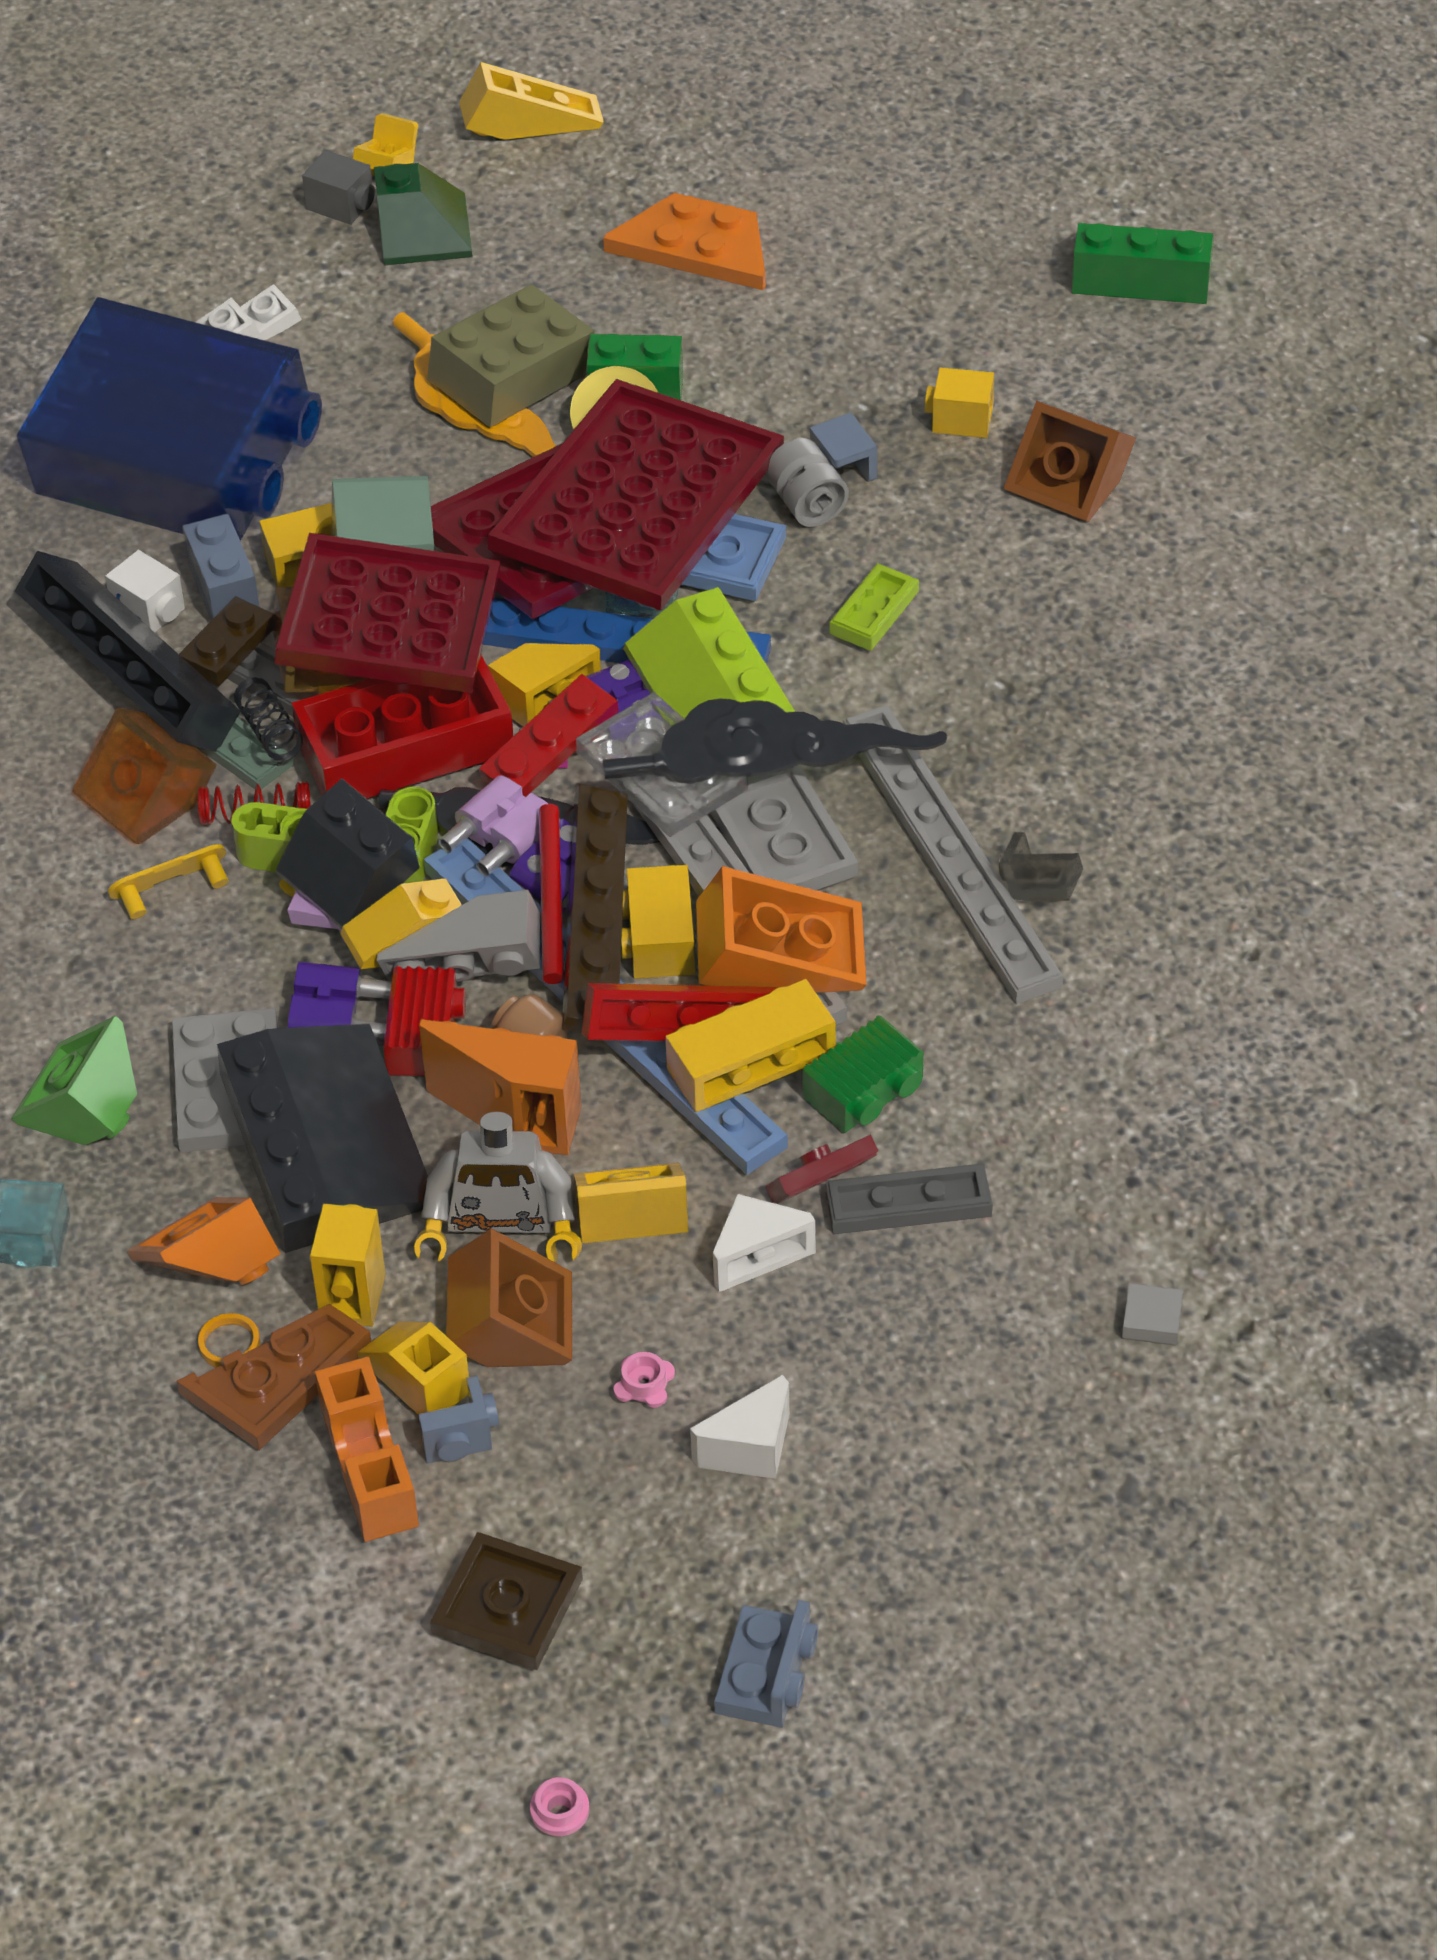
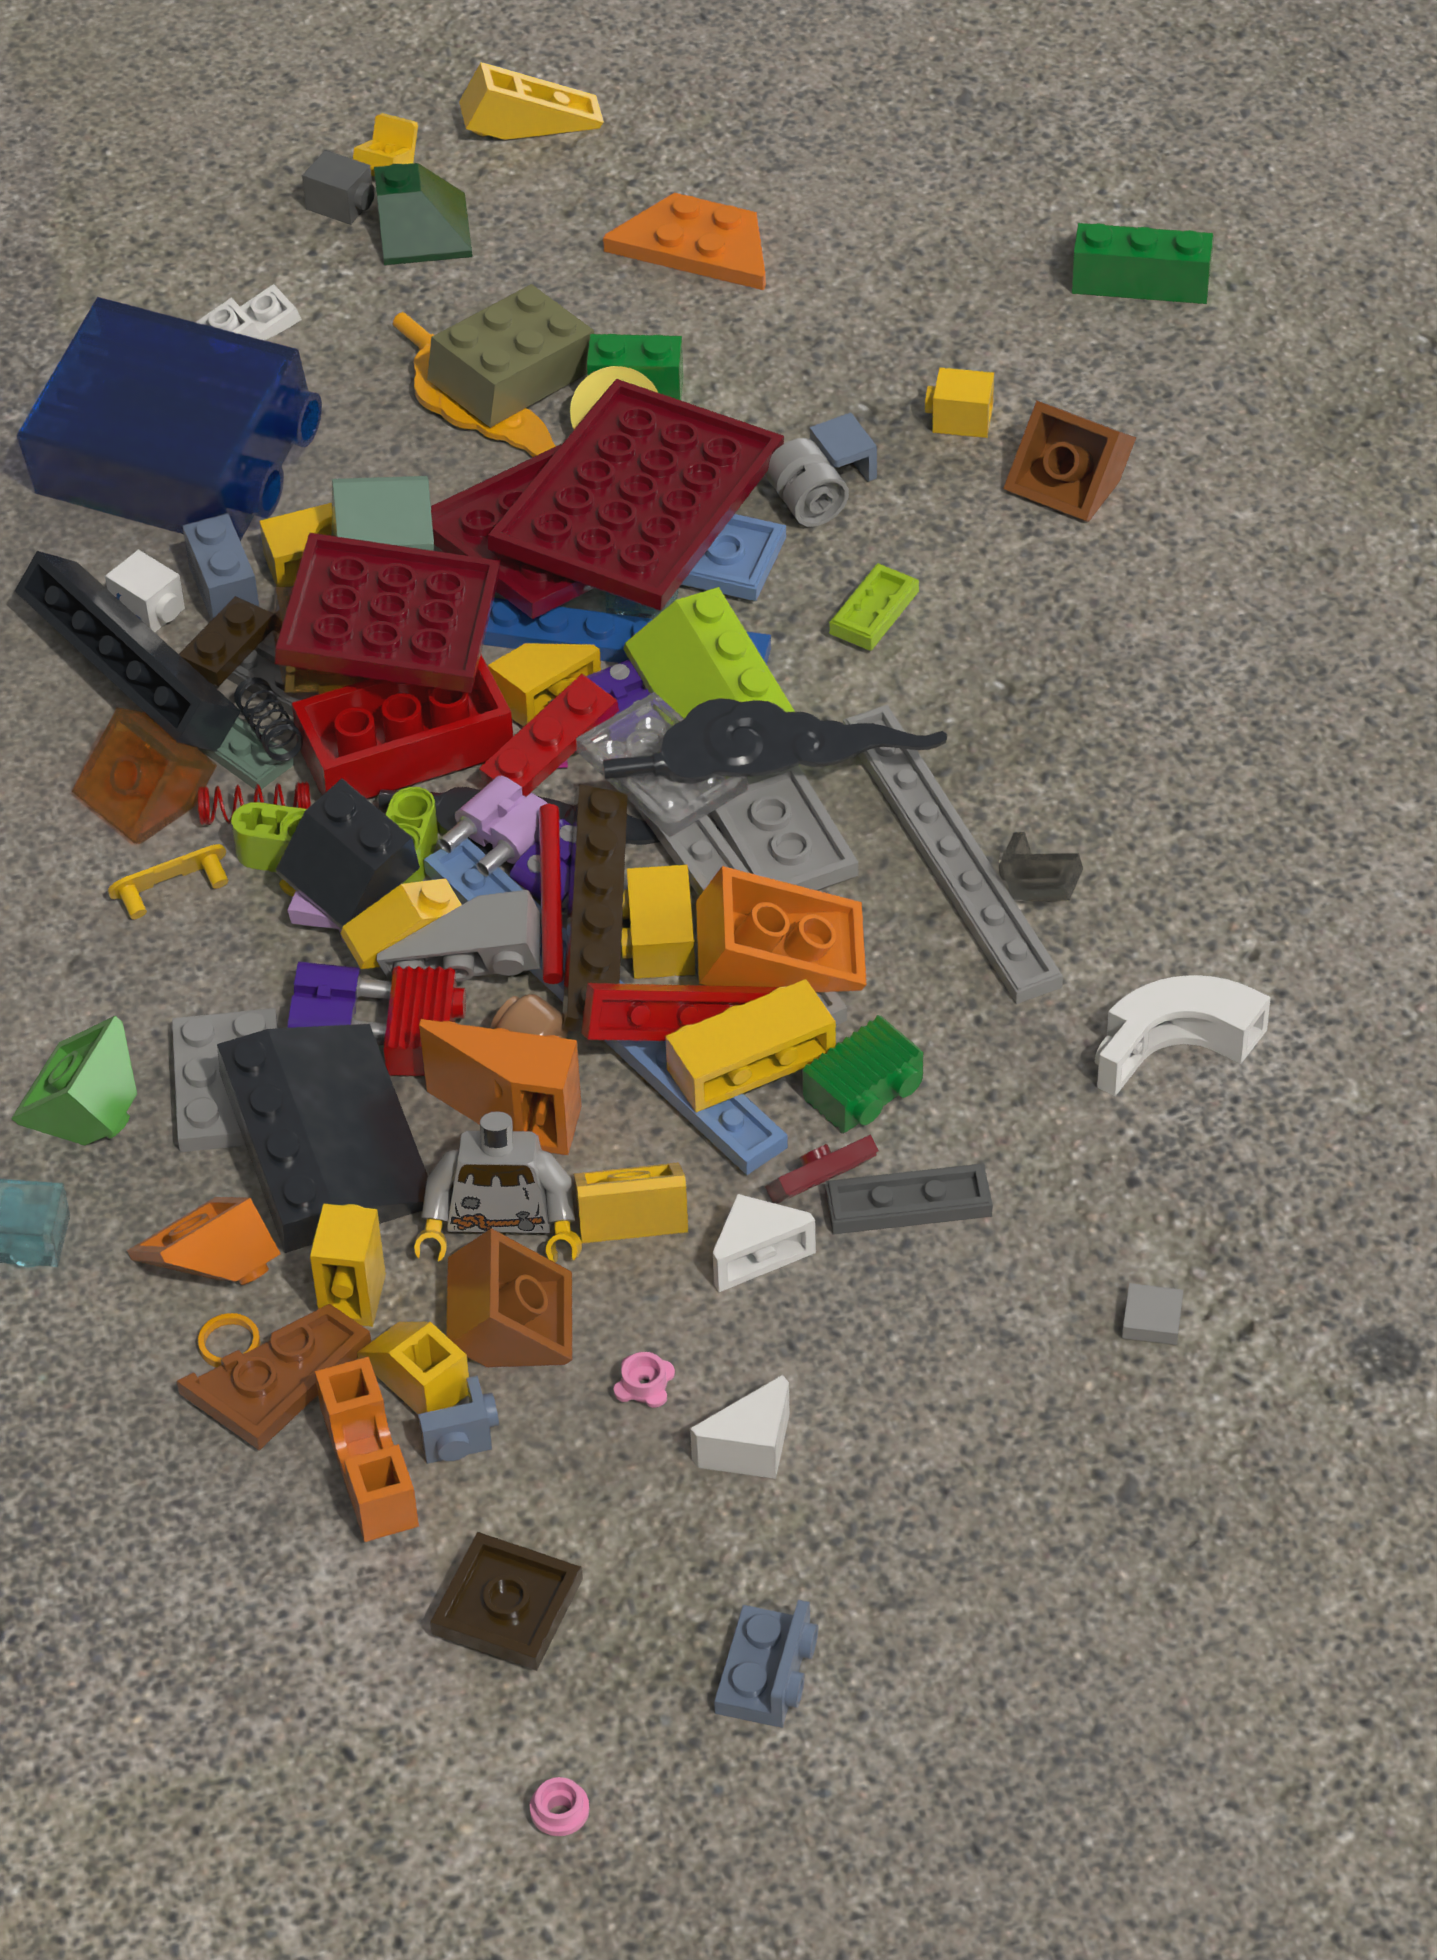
none -> white arch [1095,975,1271,1096]

